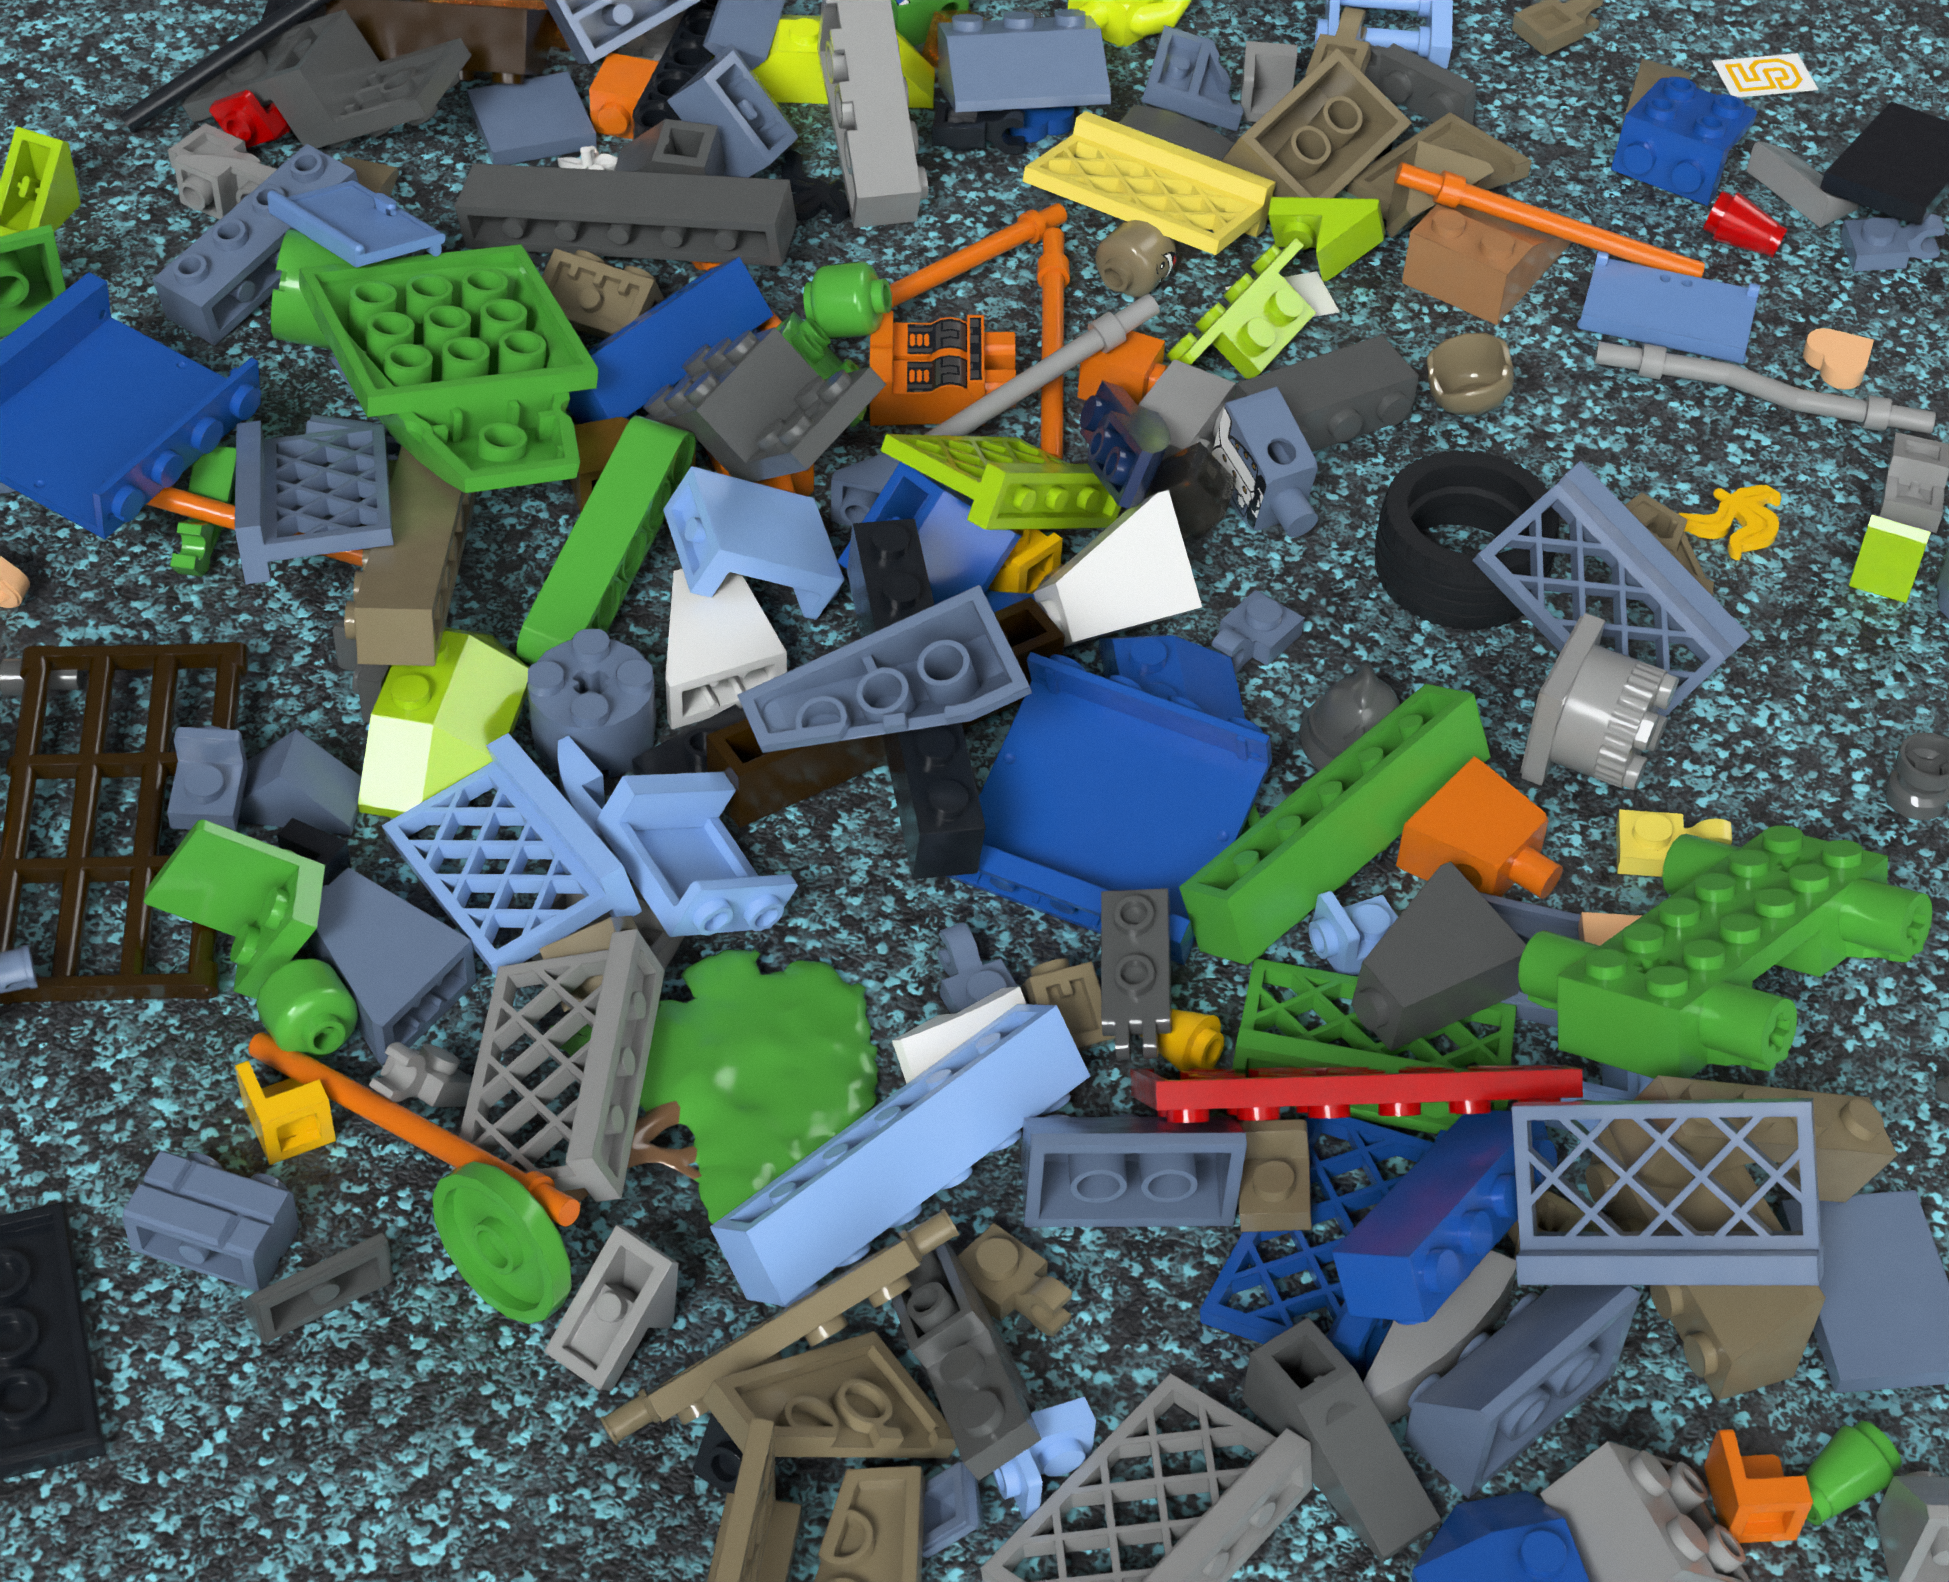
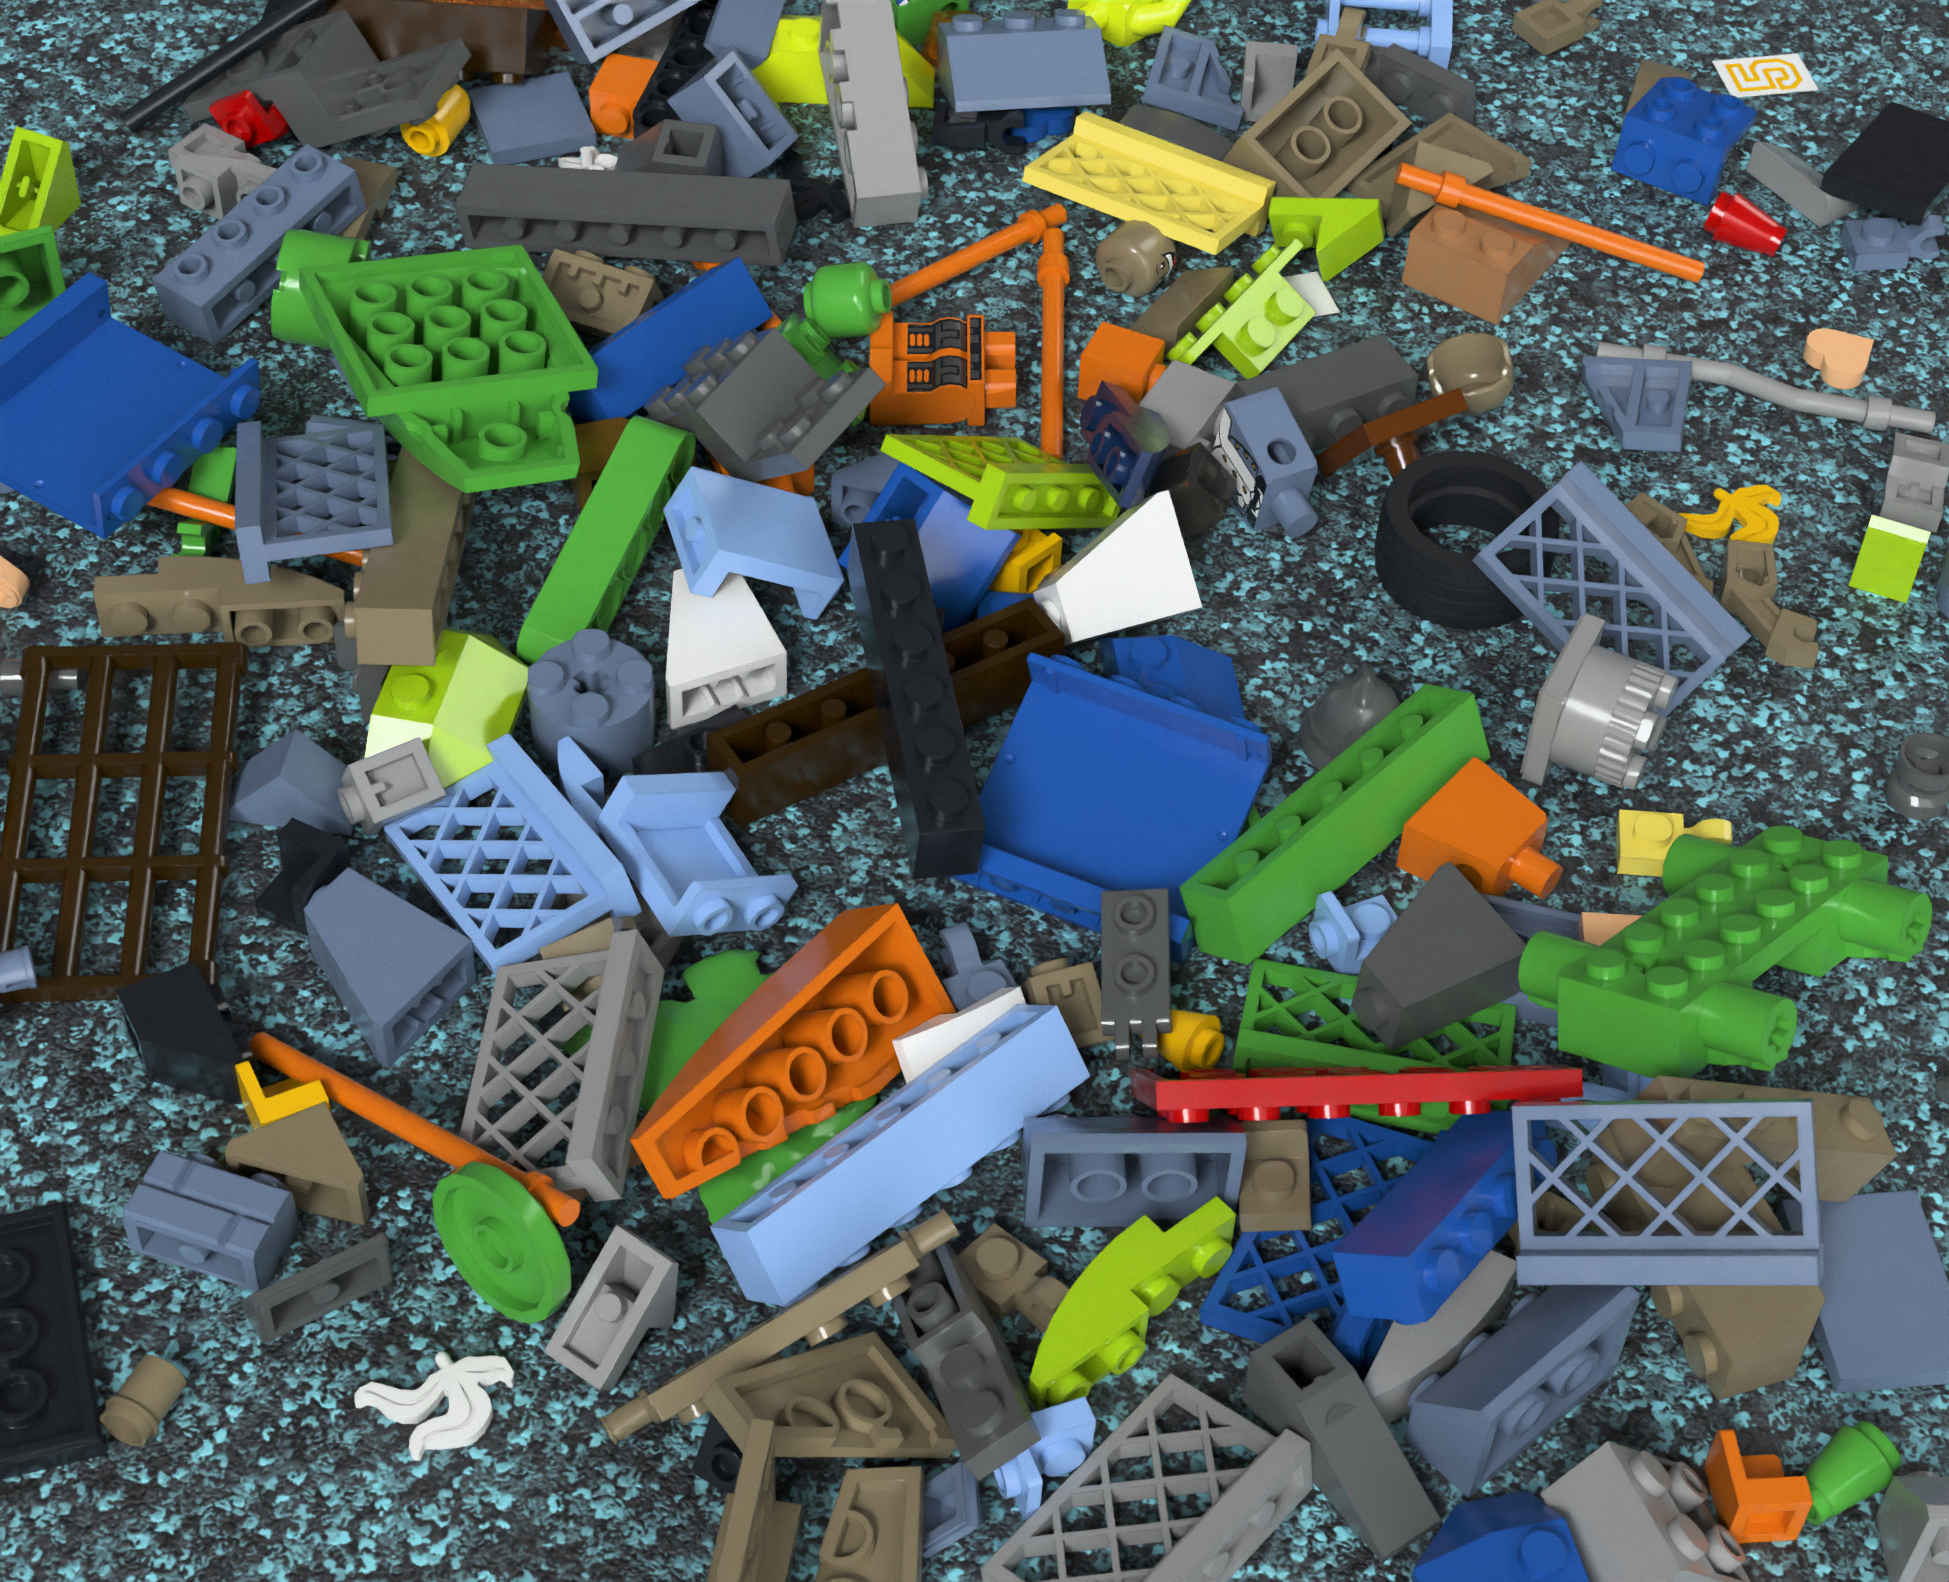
bright green bracket [144,819,325,999] -> none
sand blue bracket [167,726,248,831] -> none
bright green head [256,958,358,1059] -> none
medium blue door [267,180,446,268] -> none
light grey plate [369,1042,472,1107] -> none
sand blue wedge [737,585,1032,753] -> none
light grey bar [924,294,1160,436] -> none
sand blue plate [1212,590,1305,675] -> none
medium blue door [1577,251,1761,364] -> none
none -> dark tan slope [93,556,346,647]
none -> dark tan piece [100,1355,187,1447]
none -> black slope [116,961,256,1105]
none -> dark tan slope [224,1102,370,1226]
none -> light grey bracket [337,736,446,837]
none -> white piece [354,1351,515,1461]
none -> yellow brick [400,84,471,157]
none -> orange wedge [629,903,957,1199]
none -> lime slope [1028,1196,1236,1413]
none -> dark tan slope [1129,267,1234,353]
none -> reddish brown tile [1315,388,1469,480]
none -> sand blue wing [1582,356,1692,452]
none -> dark tan piece [1719,539,1819,669]

